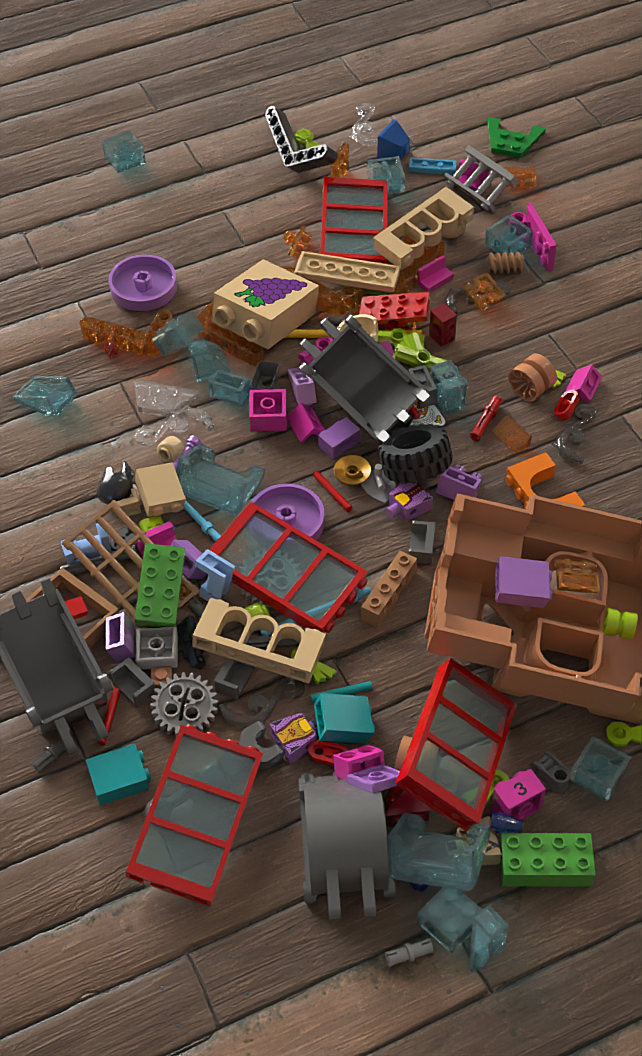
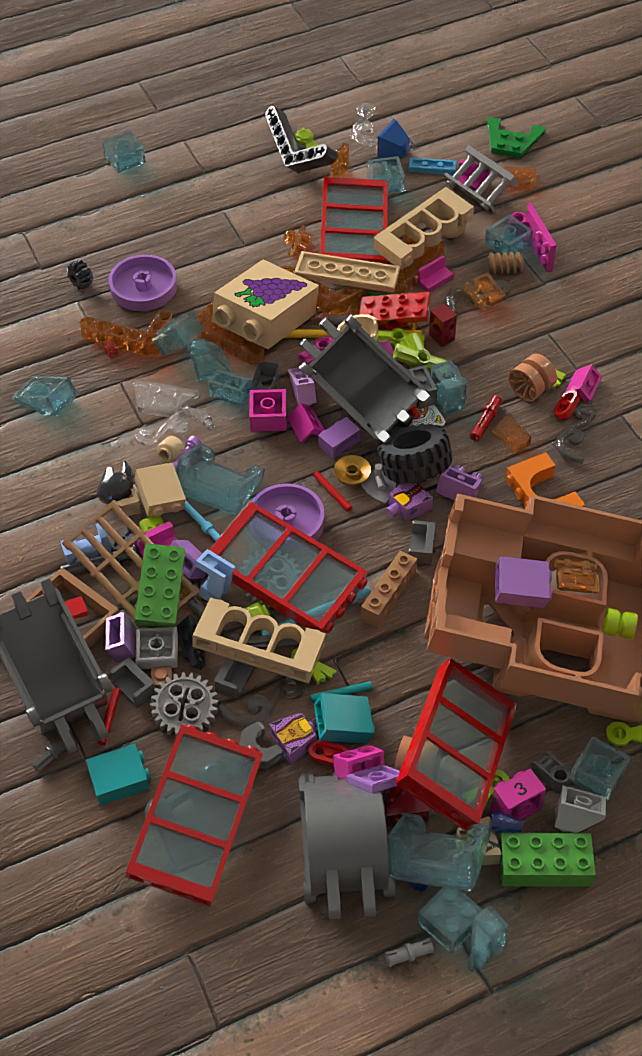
none -> black gear [66,260,94,289]
none -> light grey slope [555,785,606,833]

